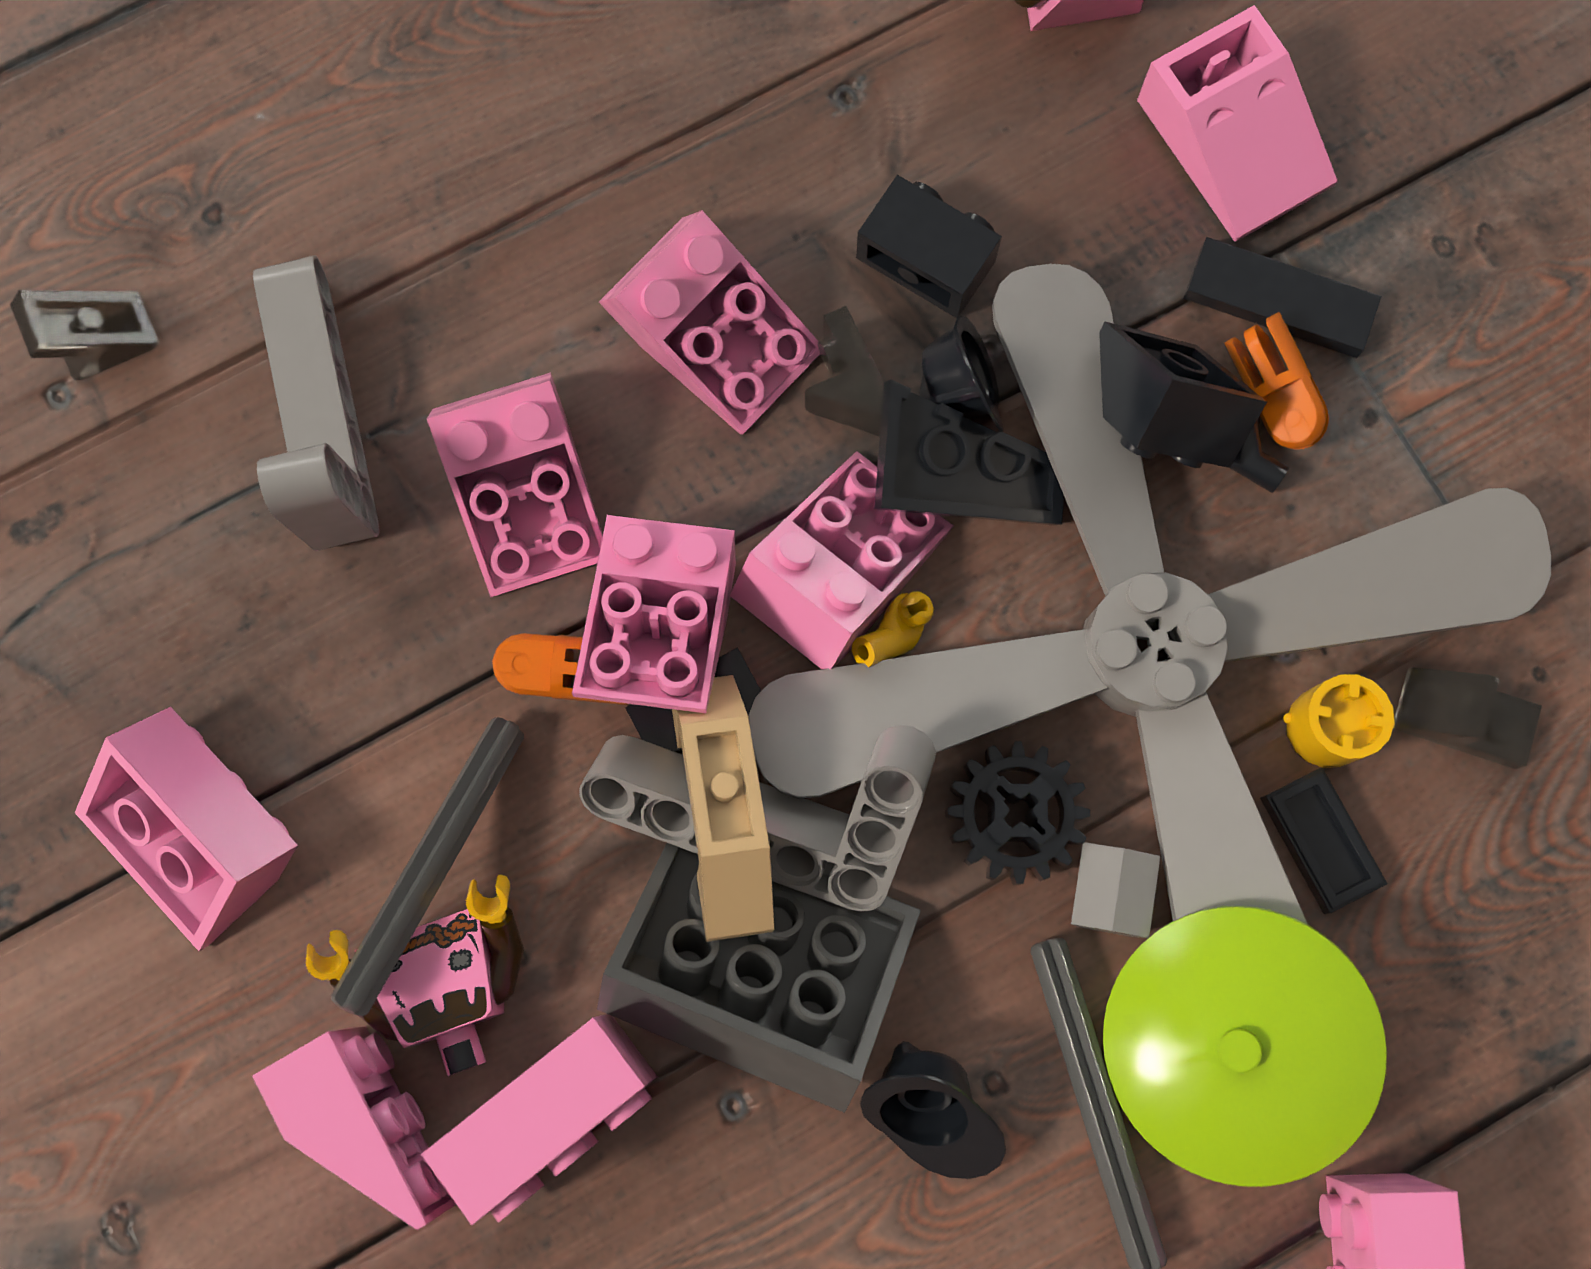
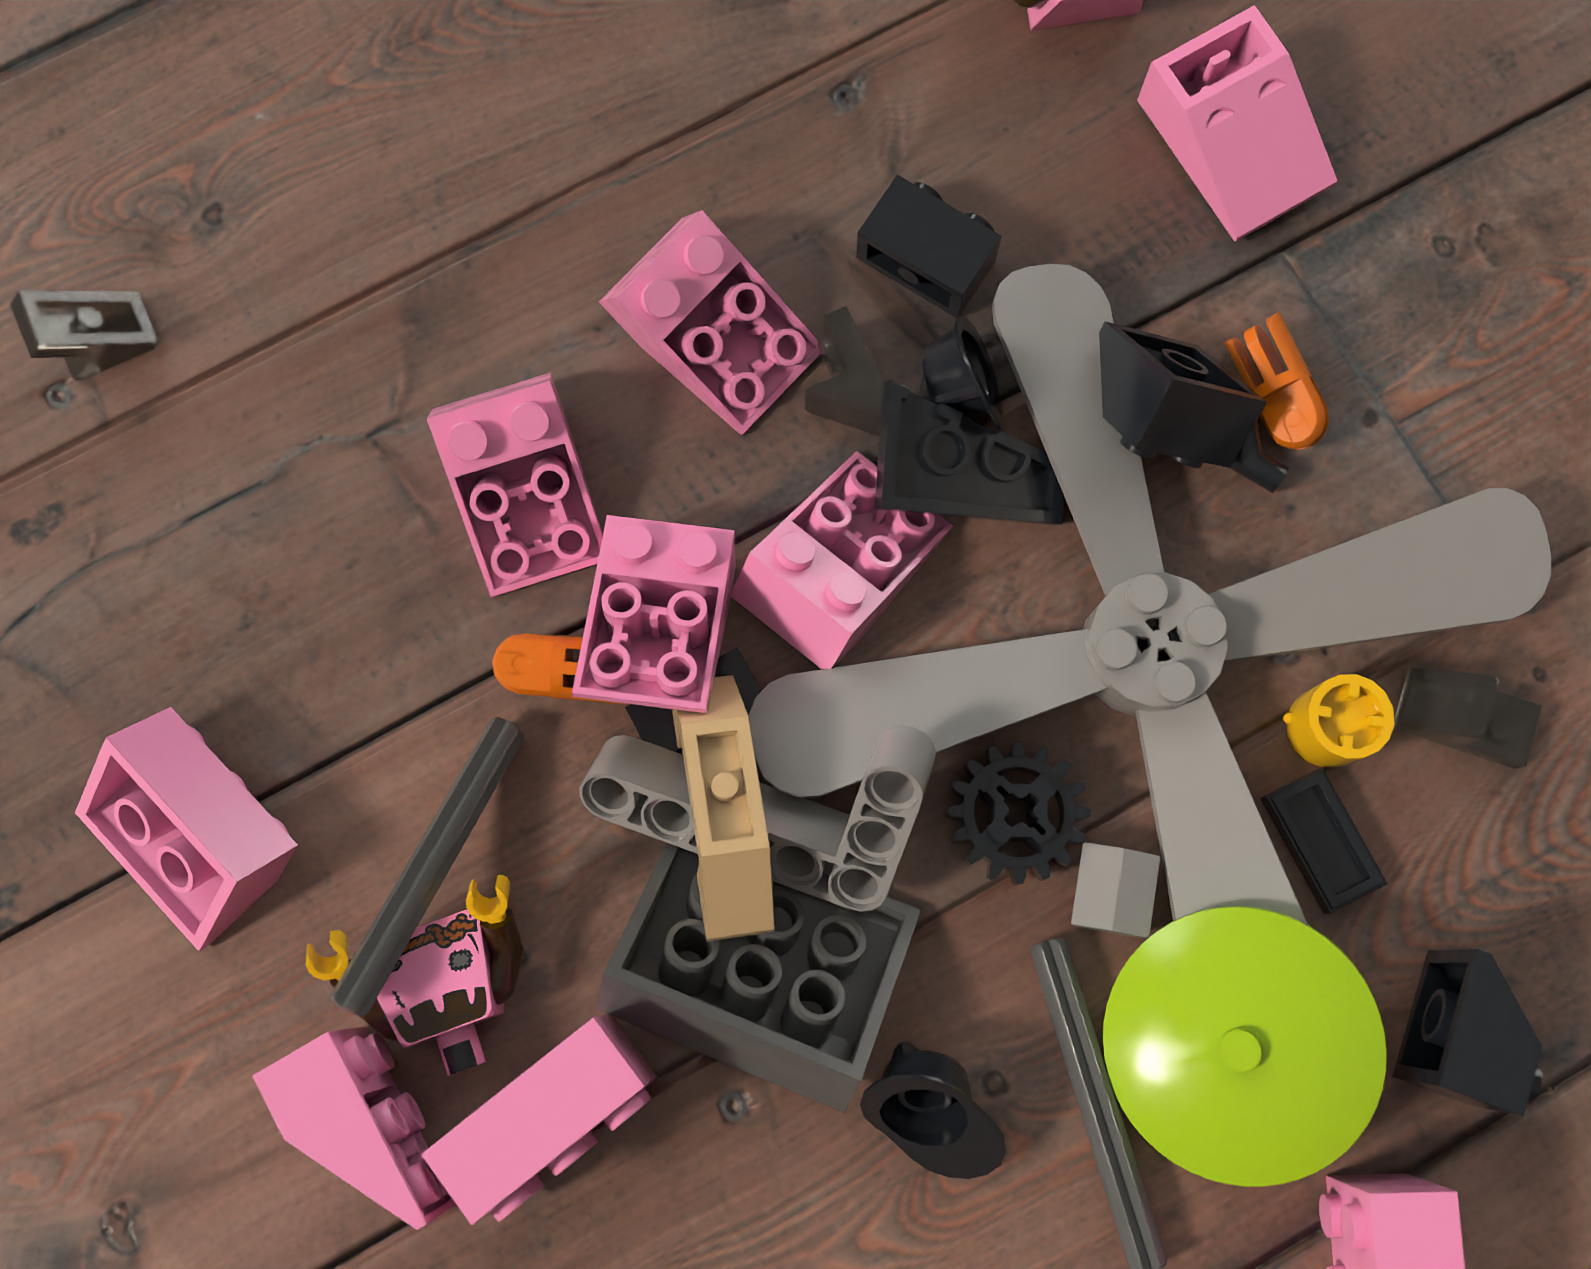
light grey beam [253,255,379,551] -> none
yellow arm [852,591,934,667] -> none
black tile [1183,237,1382,358] -> none
none -> black slope [1392,949,1543,1117]

